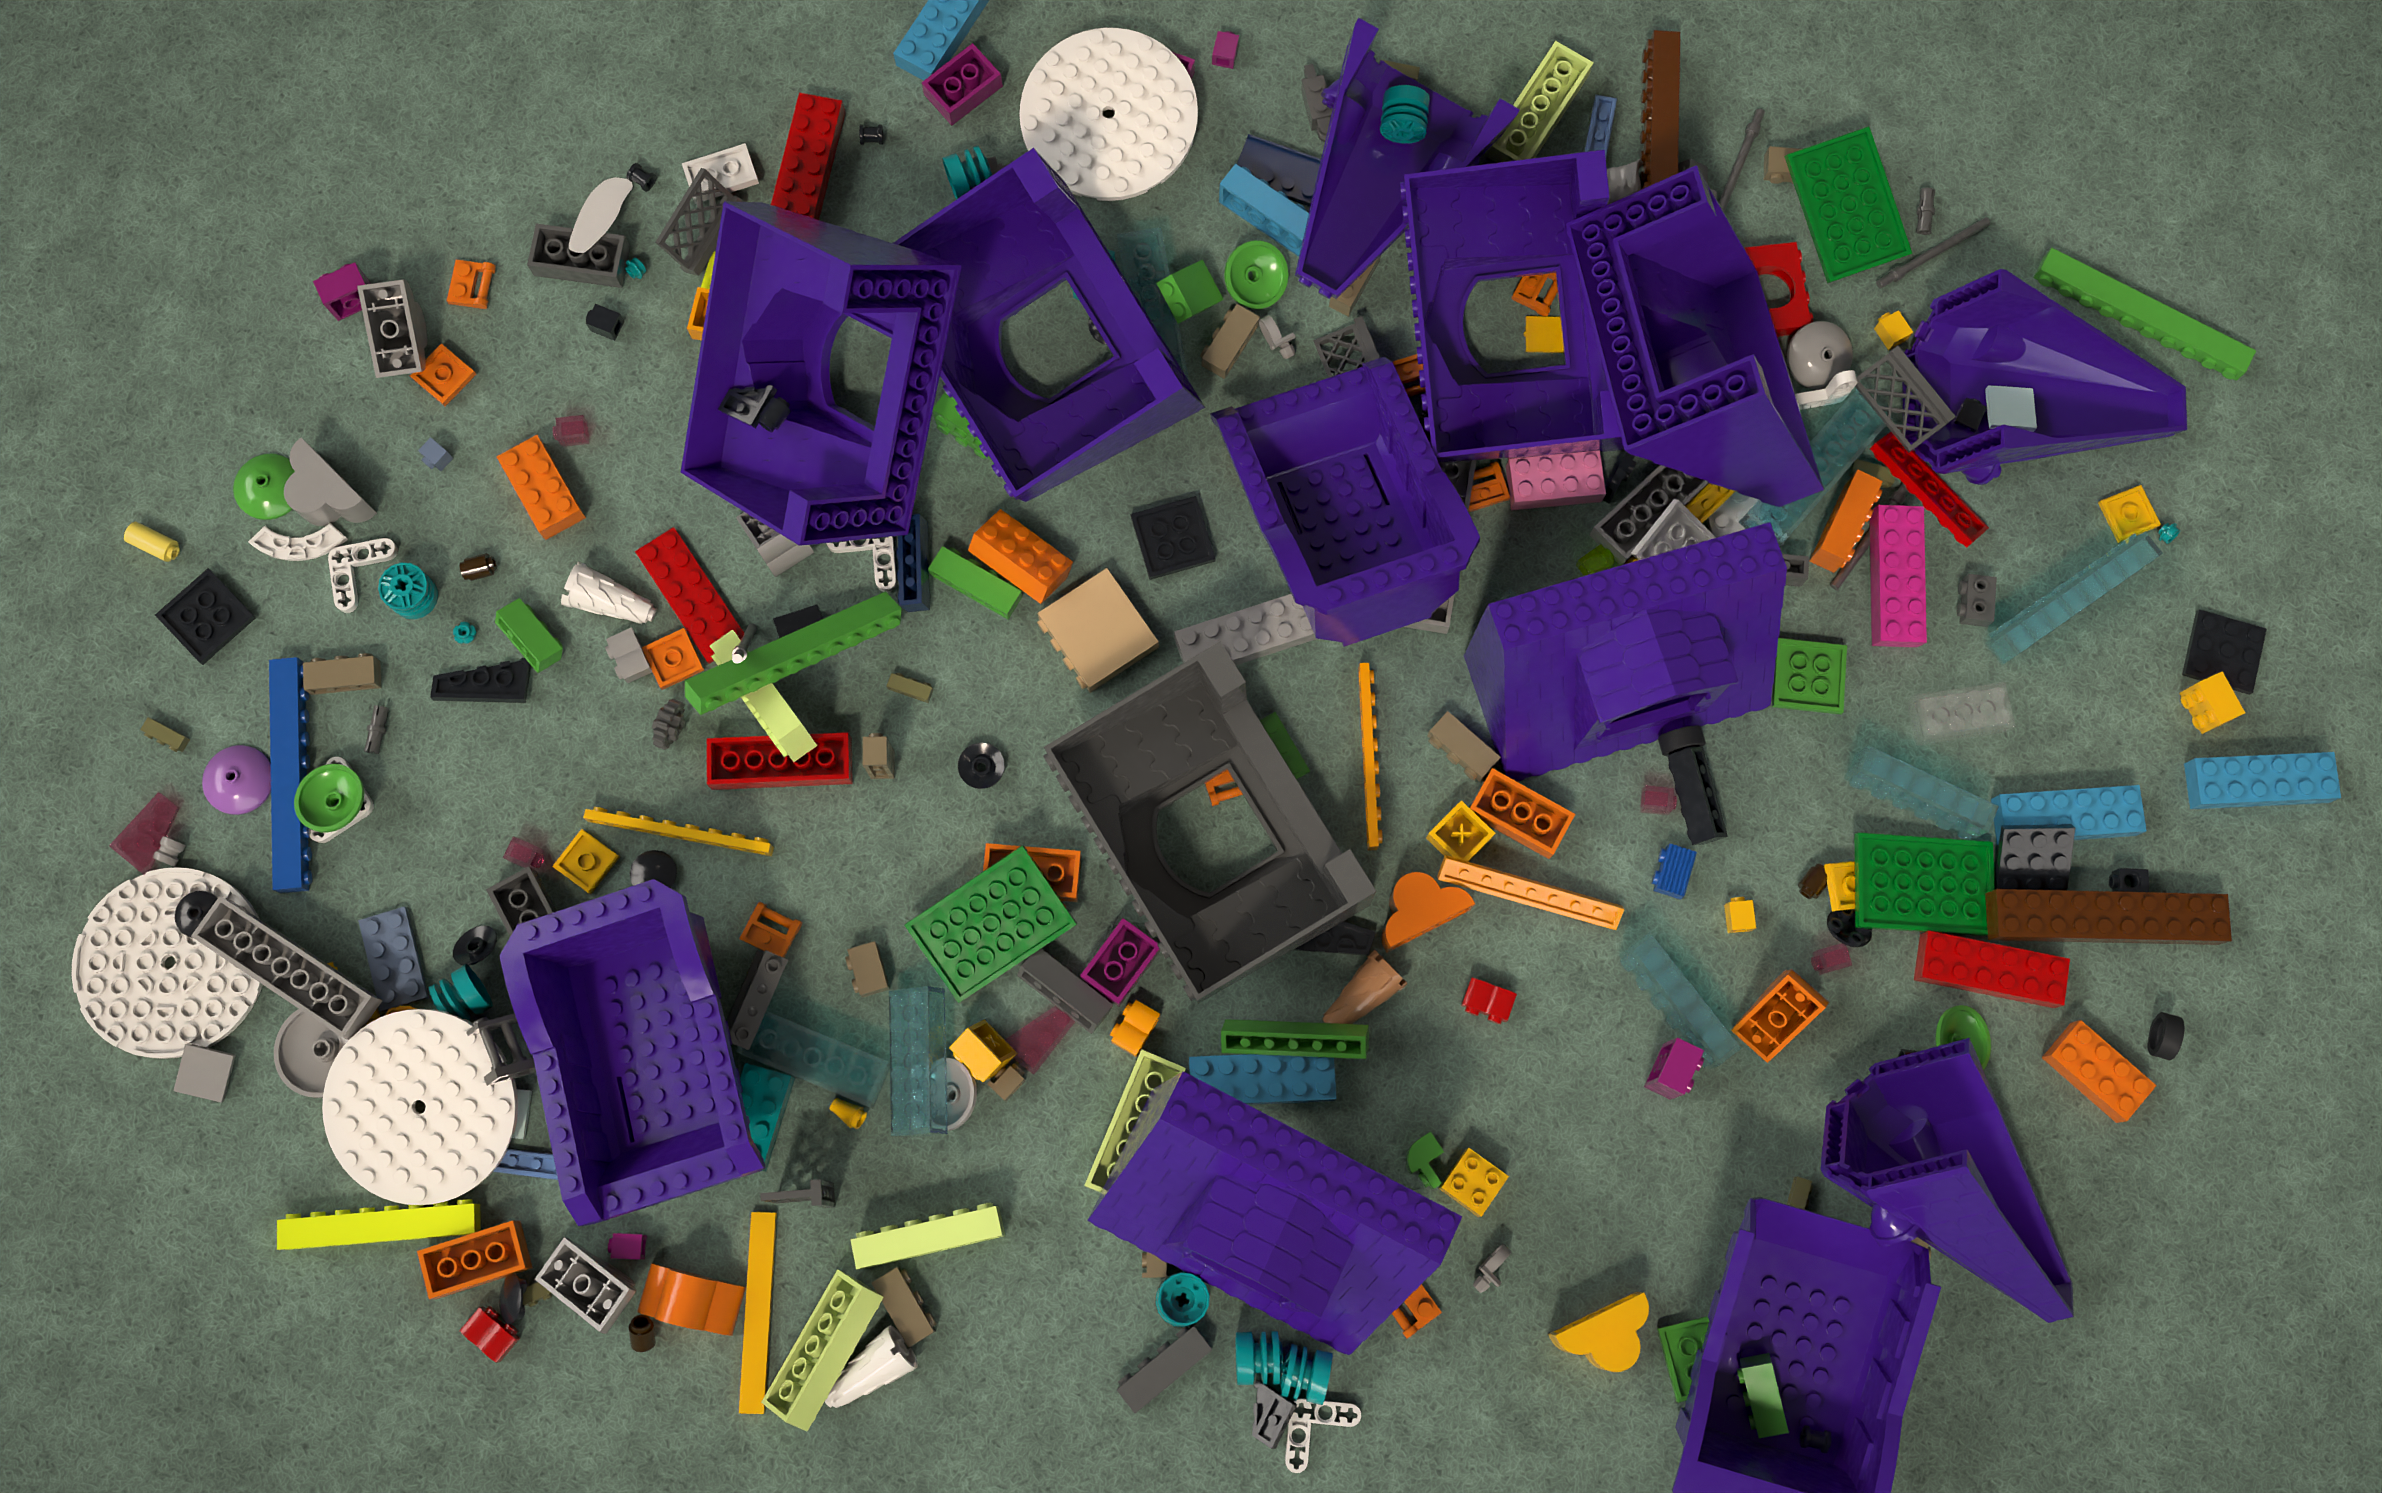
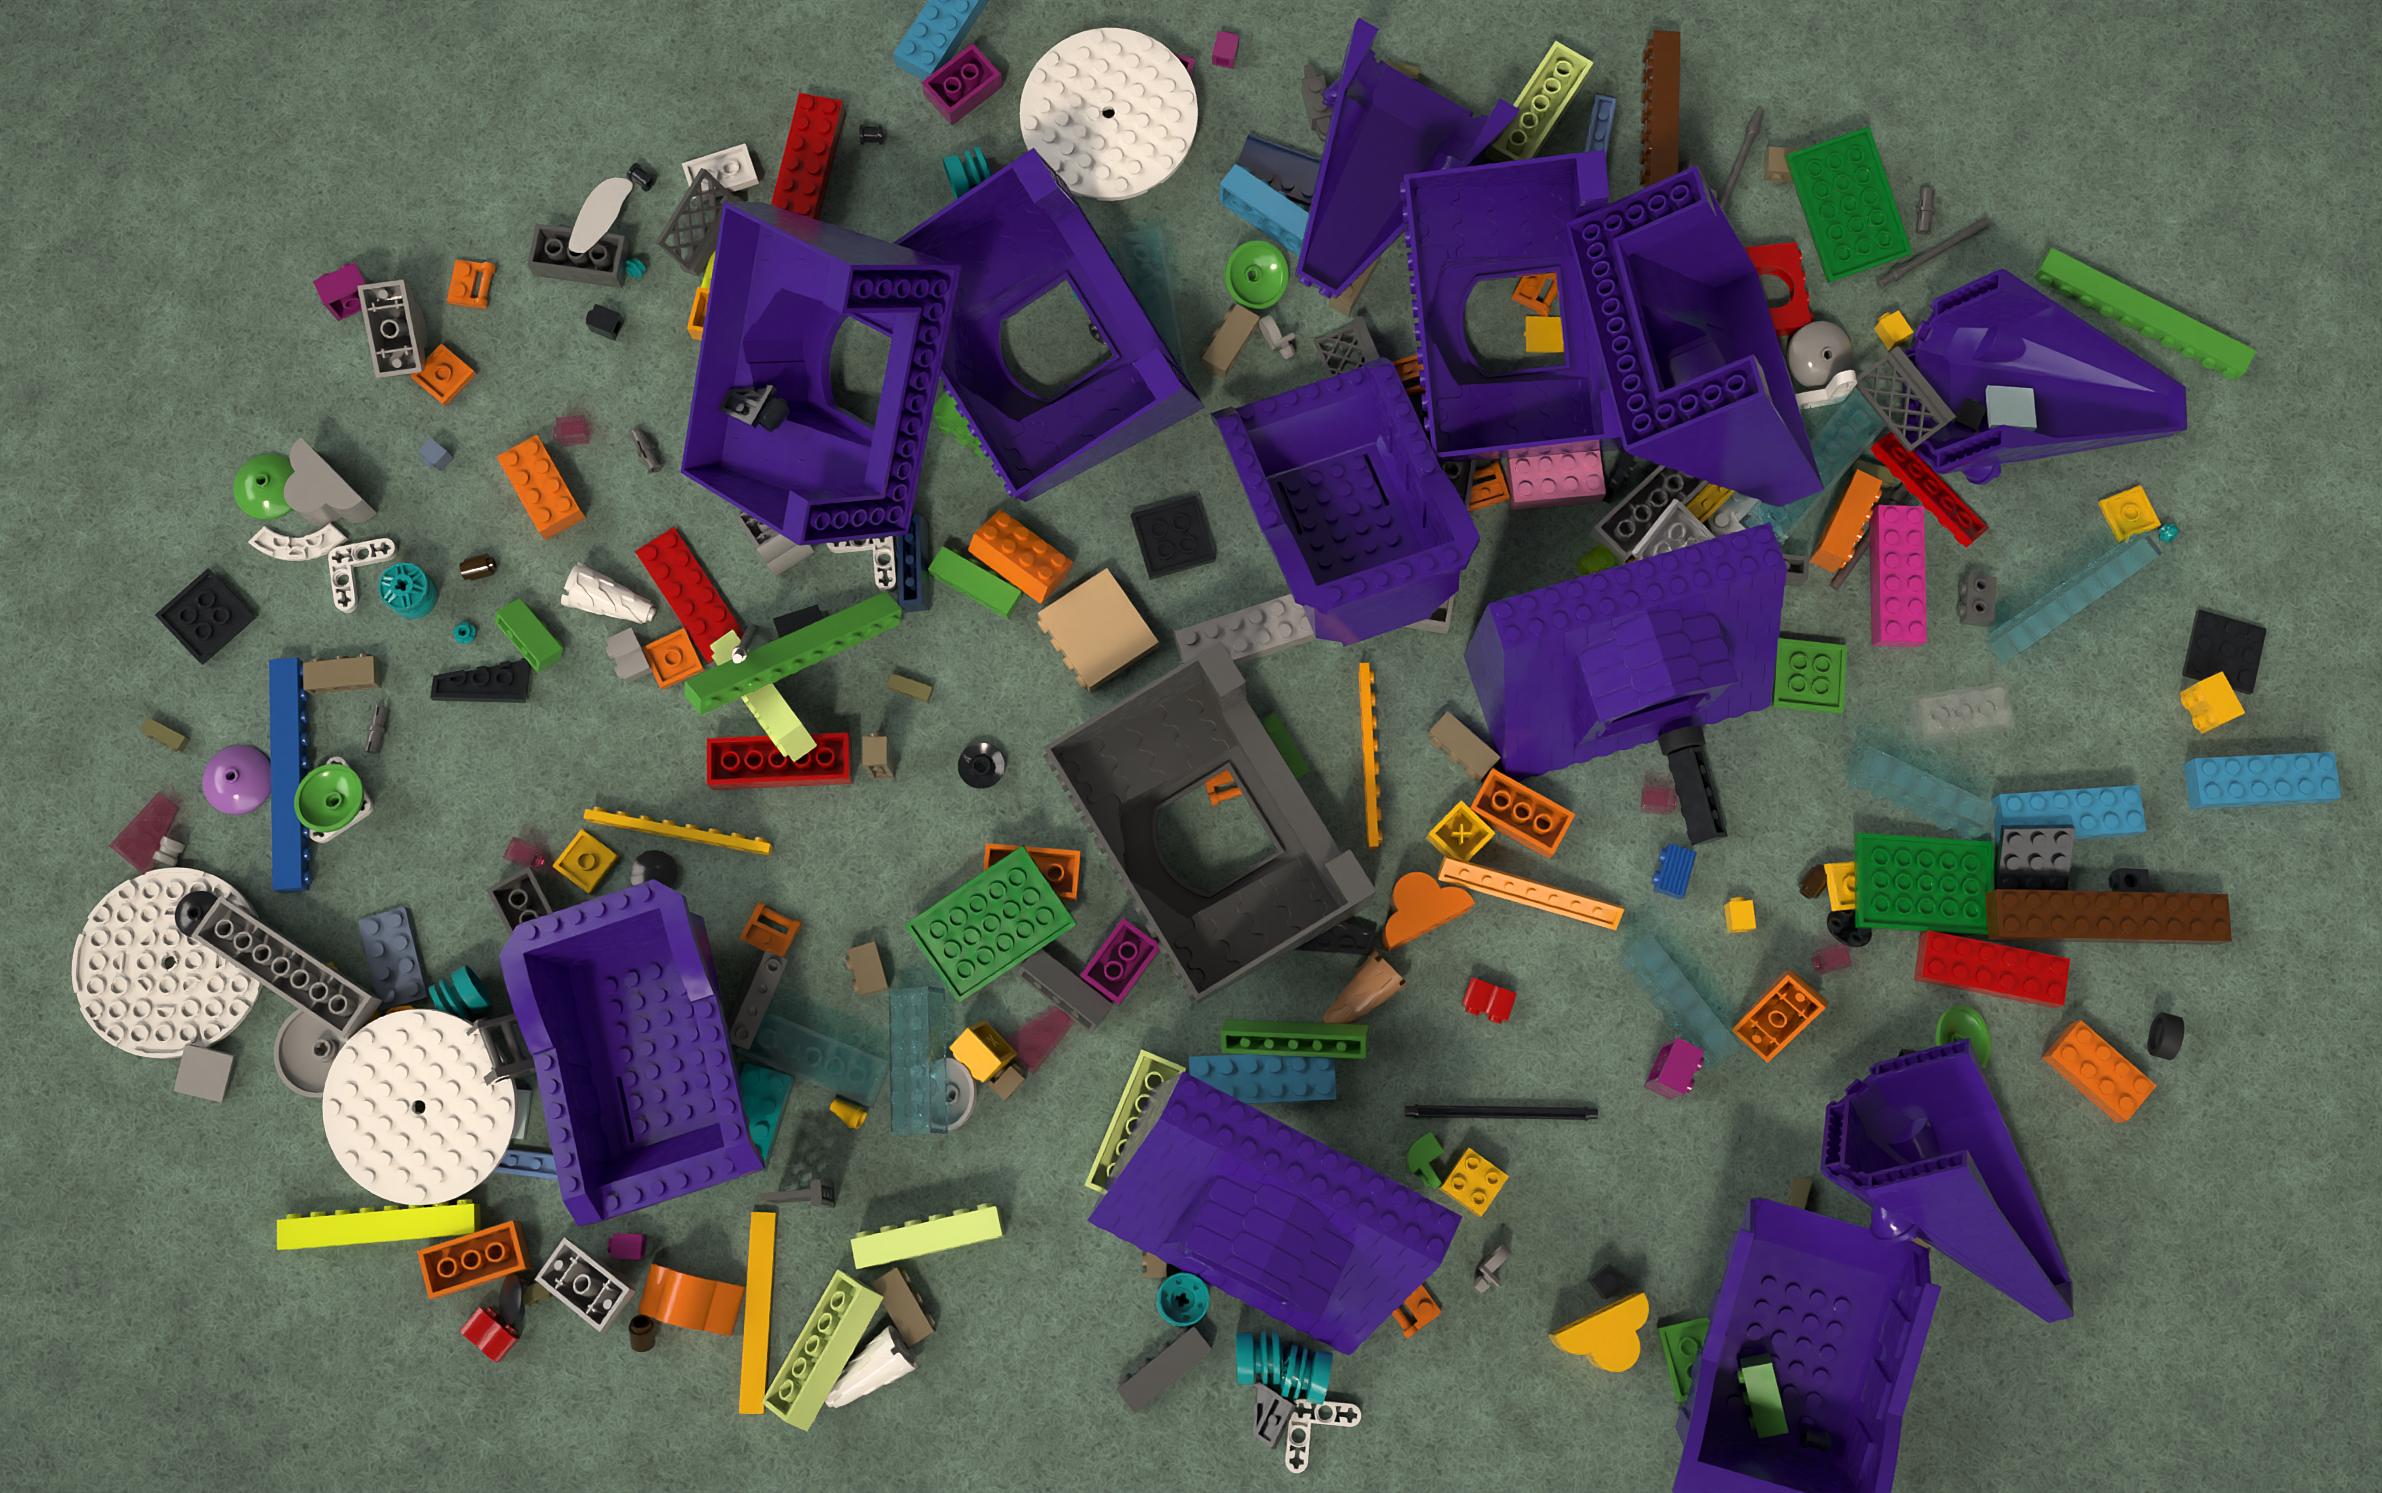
light yellow brick [124,522,180,562] -> none
black dish [453,926,497,966] -> none
dark grey gear [652,699,685,750] -> none
light orange brick [1110,1000,1161,1057] -> none
bright green brick [1156,259,1224,324] -> none
teal wheel [1380,85,1430,143] -> none
light grey piece [1607,159,1643,205] -> none
none -> dark grey pin [630,428,662,473]
none -> black piece [1404,1104,1598,1121]
none -> black brick [1587,1264,1626,1299]

